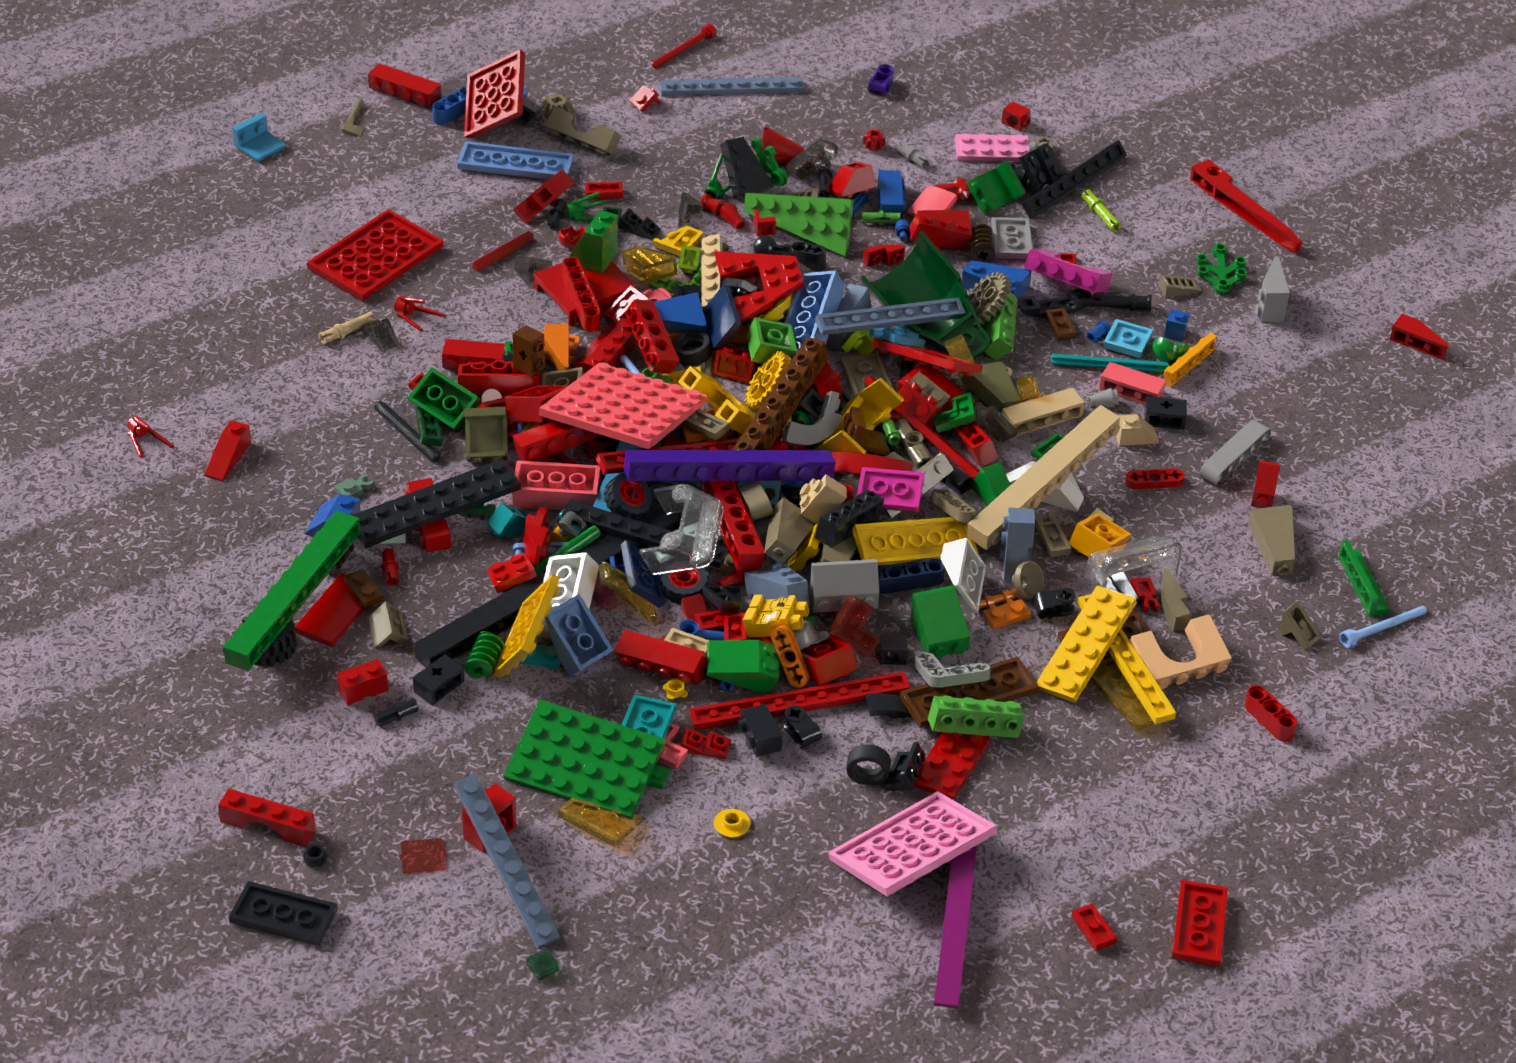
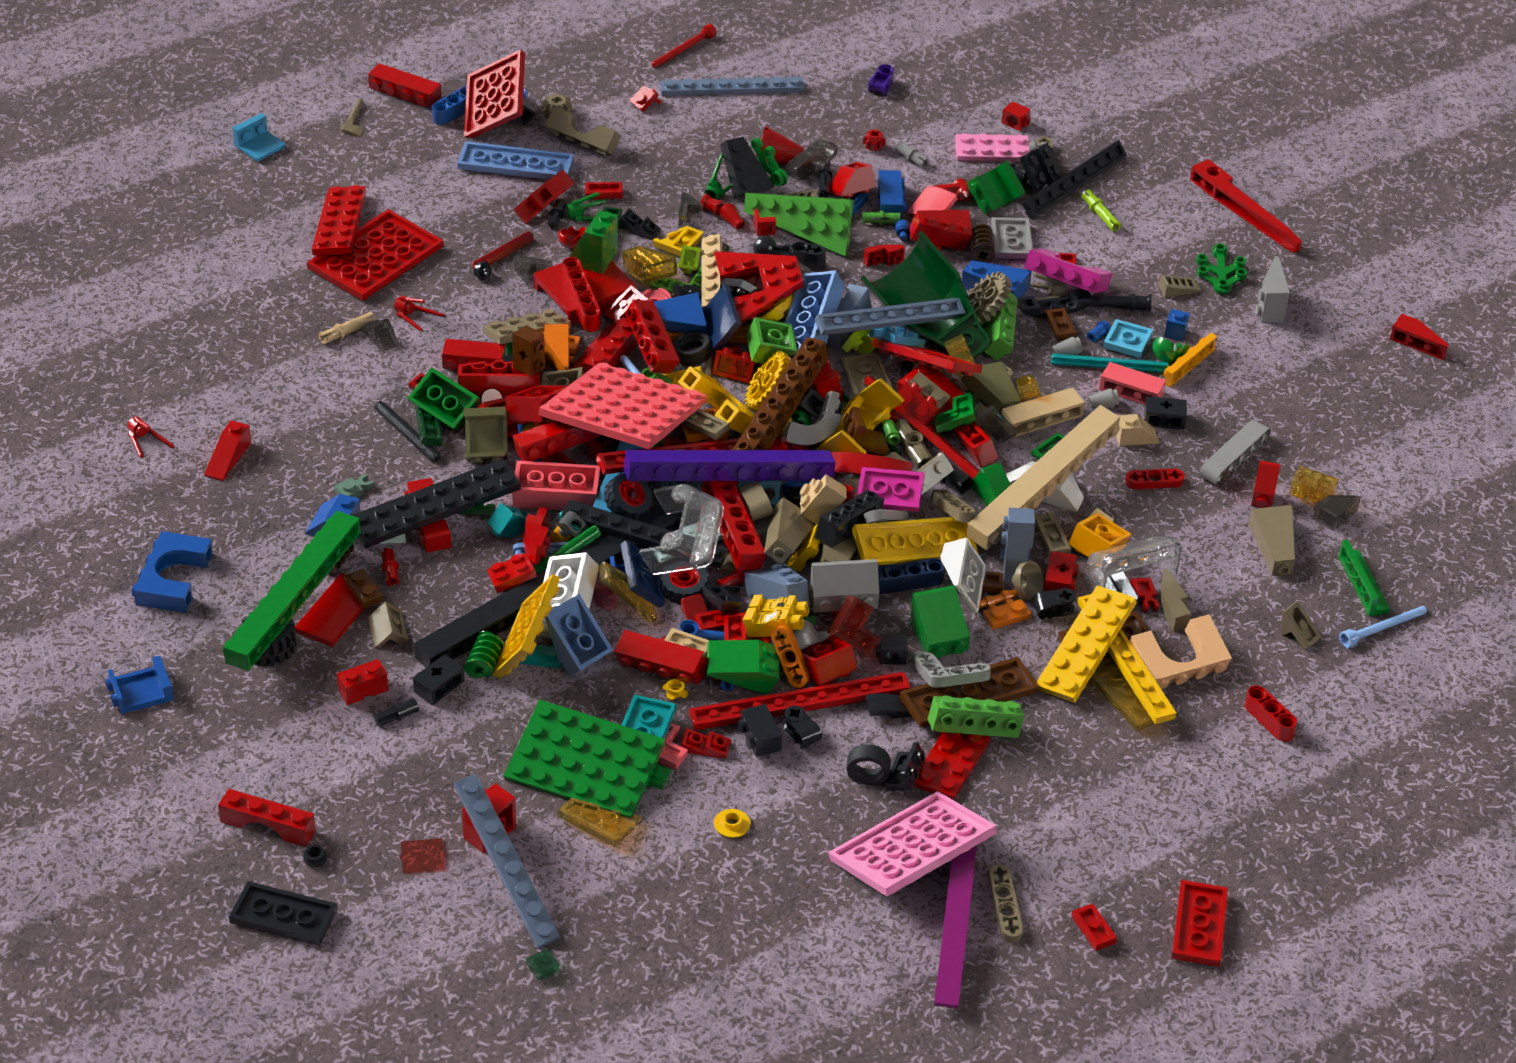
none -> blue panel [105,656,174,714]
none -> blue arch [132,531,213,613]
none -> red plate [311,185,367,256]
none -> black plate [474,261,491,281]
none -> dark tan plate [482,309,571,345]
none -> light grey beam [863,509,910,524]
none -> reddish brown plate [982,571,1004,594]
none -> dark tan beam [988,864,1023,943]
none -> dark tan plant [1030,273,1066,301]
none -> red brick [1044,551,1079,597]
none -> light grey cone [1052,336,1082,355]
none -> clear yellow brick [1289,466,1339,508]
none -> clear smoke slope [1313,495,1361,531]

